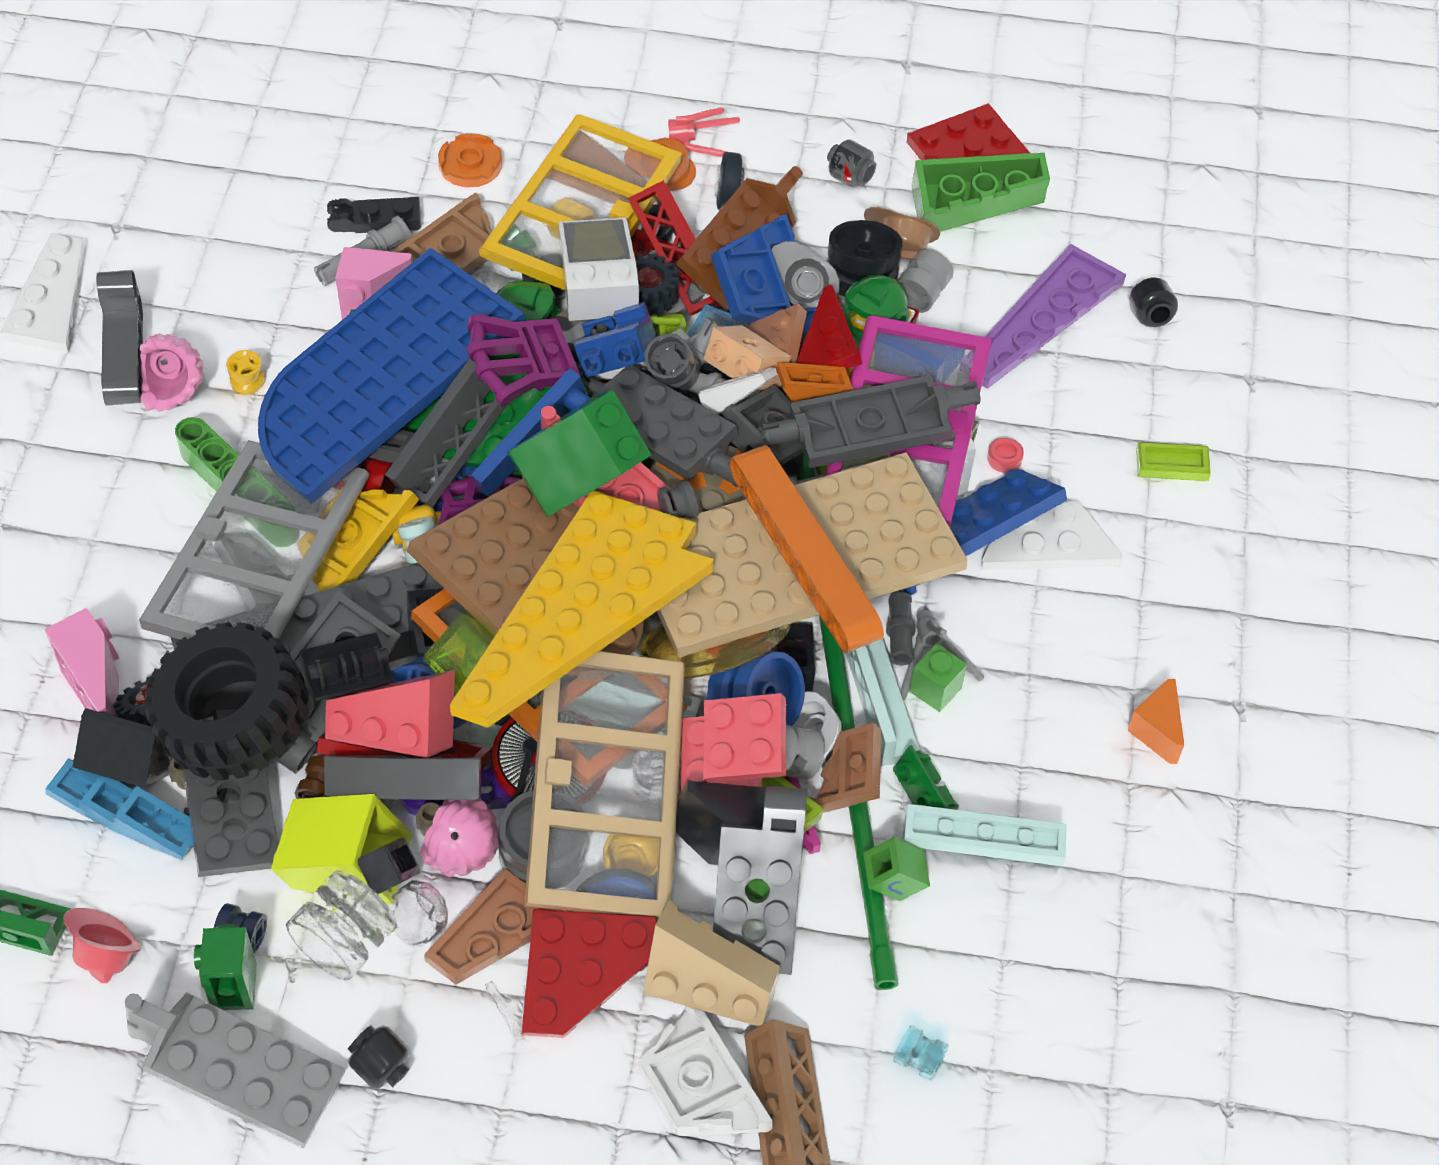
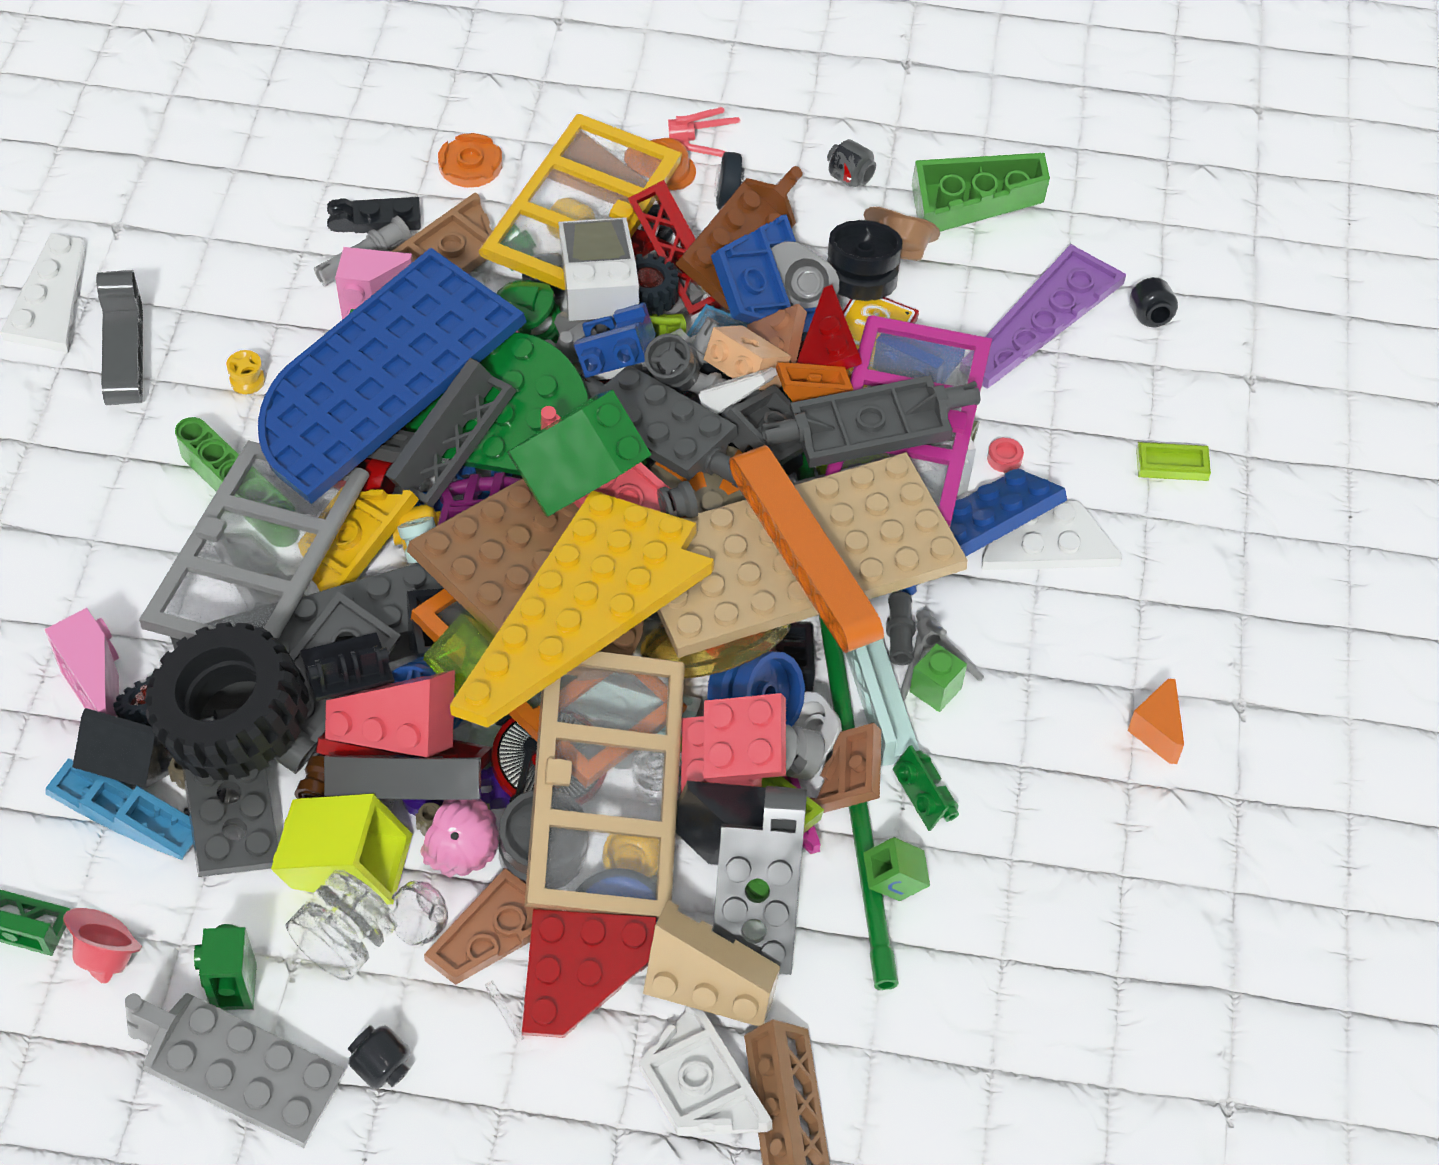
bright pink hair [140,333,203,412] -> none
dark blue wheel [213,903,268,953] -> none
black slope [358,837,421,895] -> none
magenta plate [467,314,580,407] -> none
blue piece [471,368,591,497] -> none
green helmet [842,274,910,352] -> none
clear light blue wheel [893,1024,949,1082] -> none
light grey wheel [897,249,954,313] -> none
light aqua fence [902,804,1067,866] -> none
red plate [906,103,1030,160] -> none

